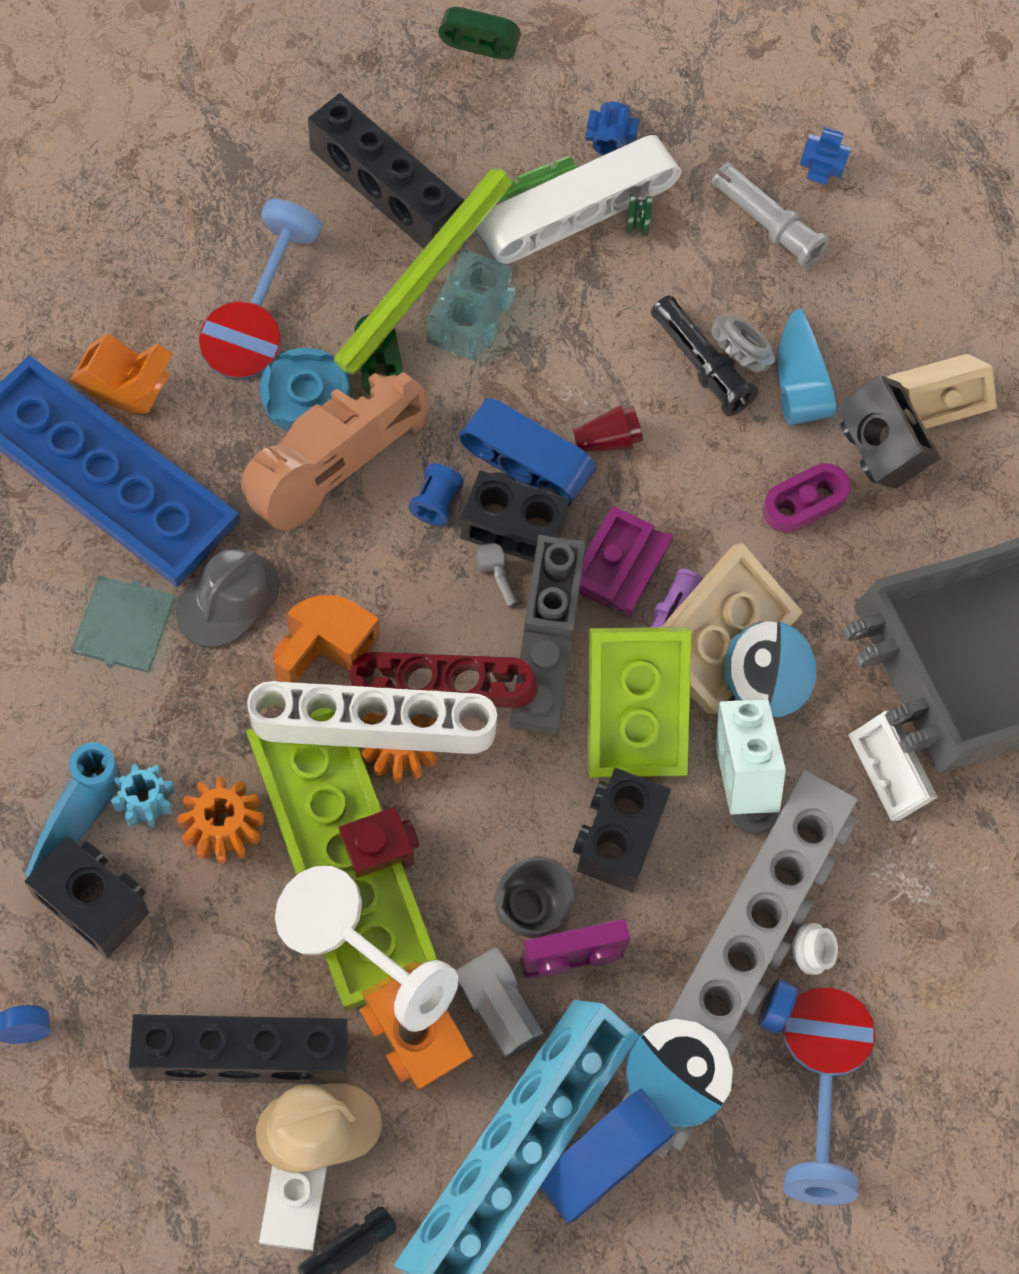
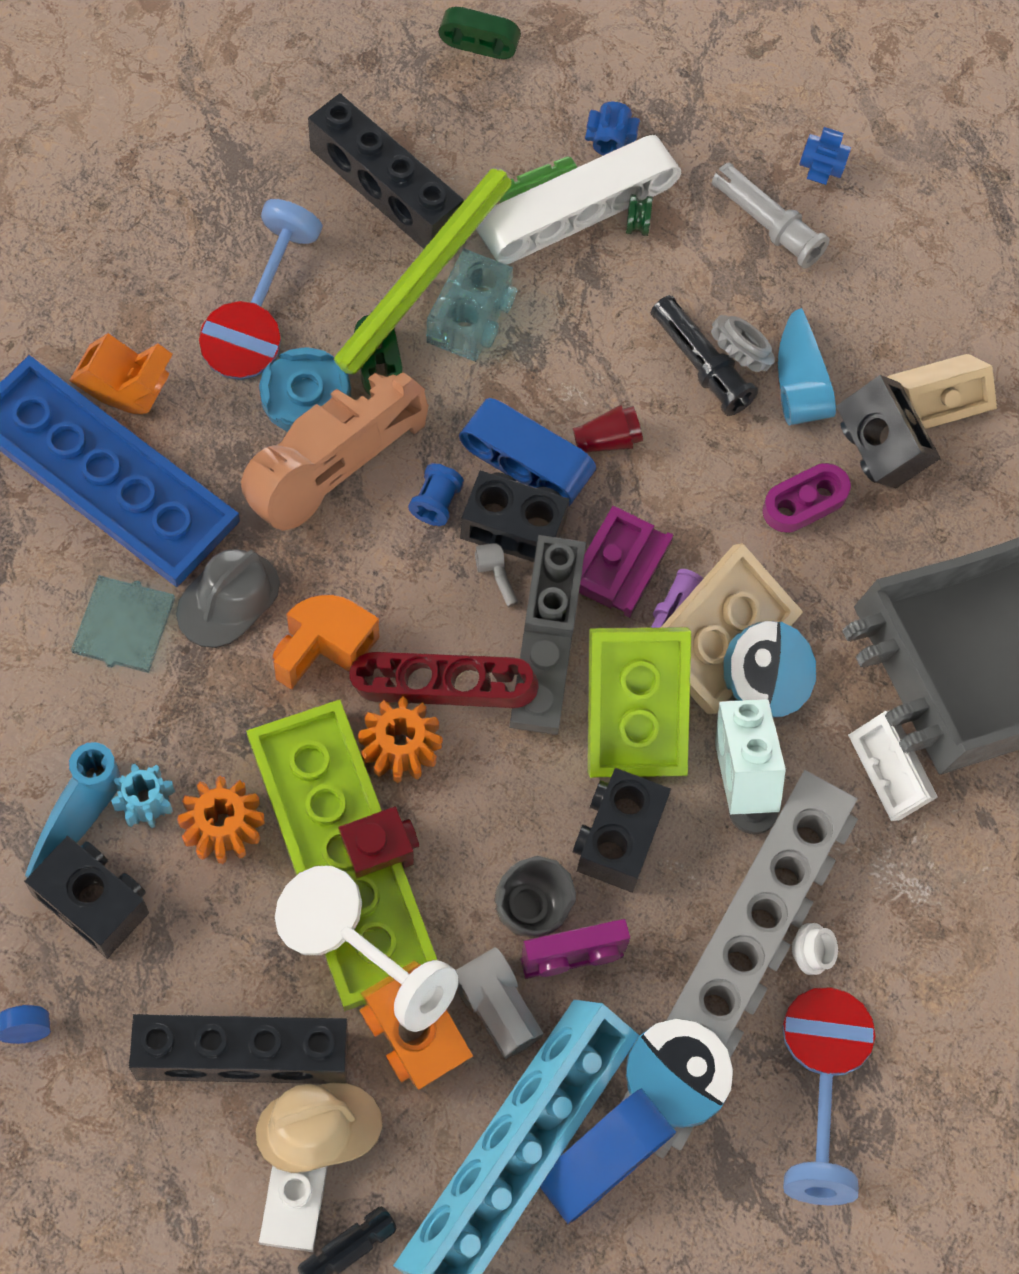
white beam [247,681,497,754] -> none
blue tile [757,979,798,1034] -> none

